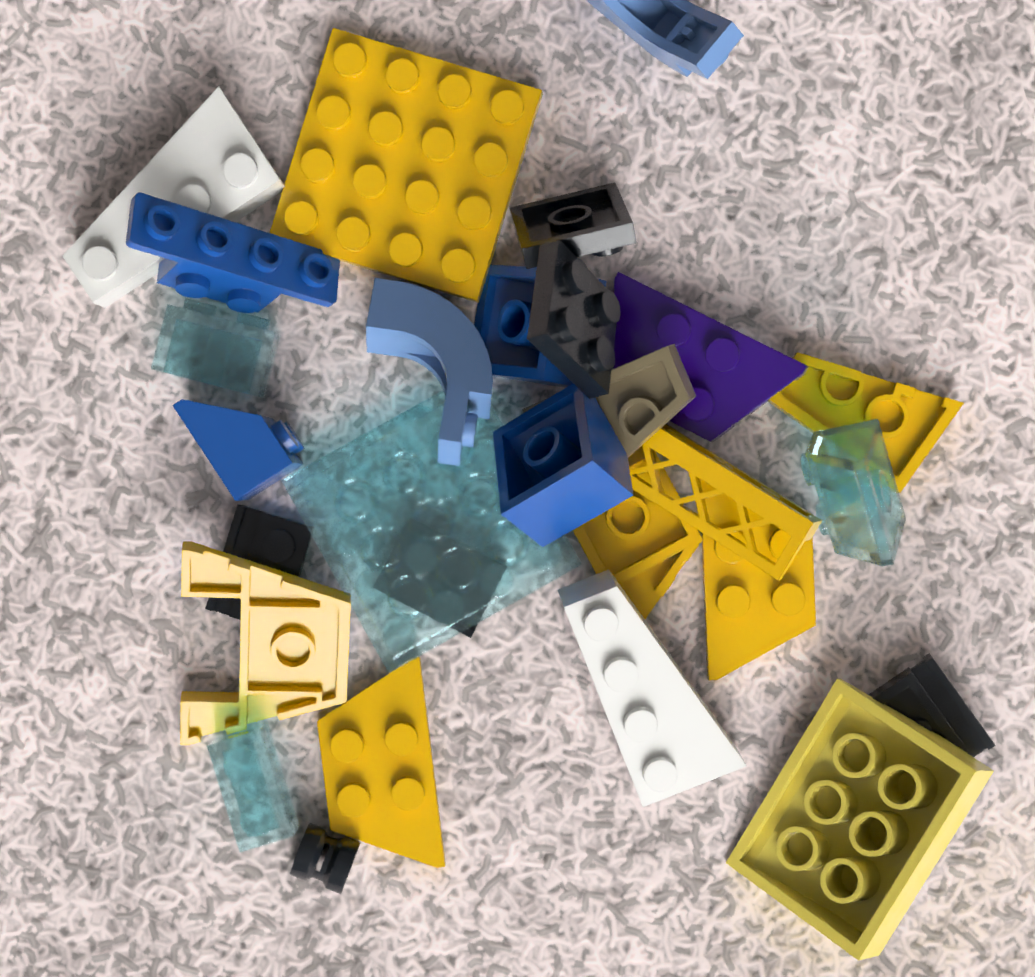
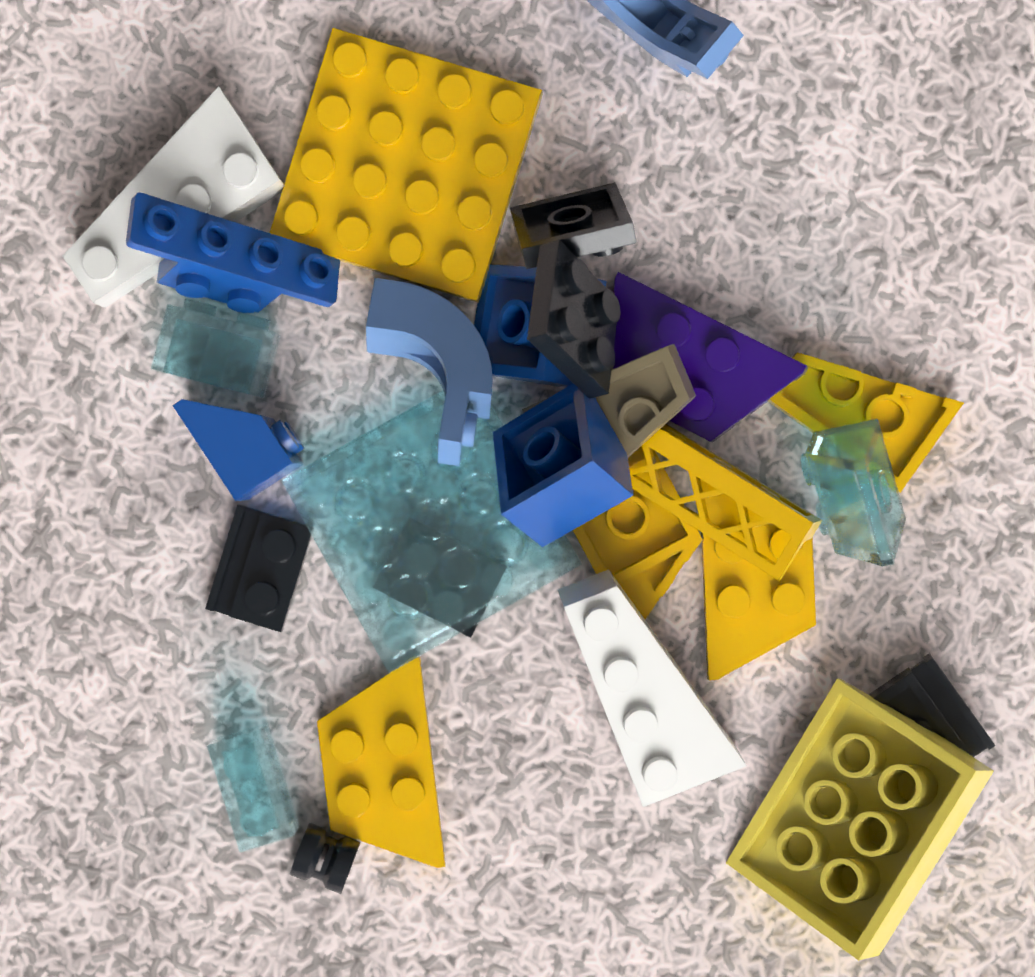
yellow wing [180,541,351,745] -> none

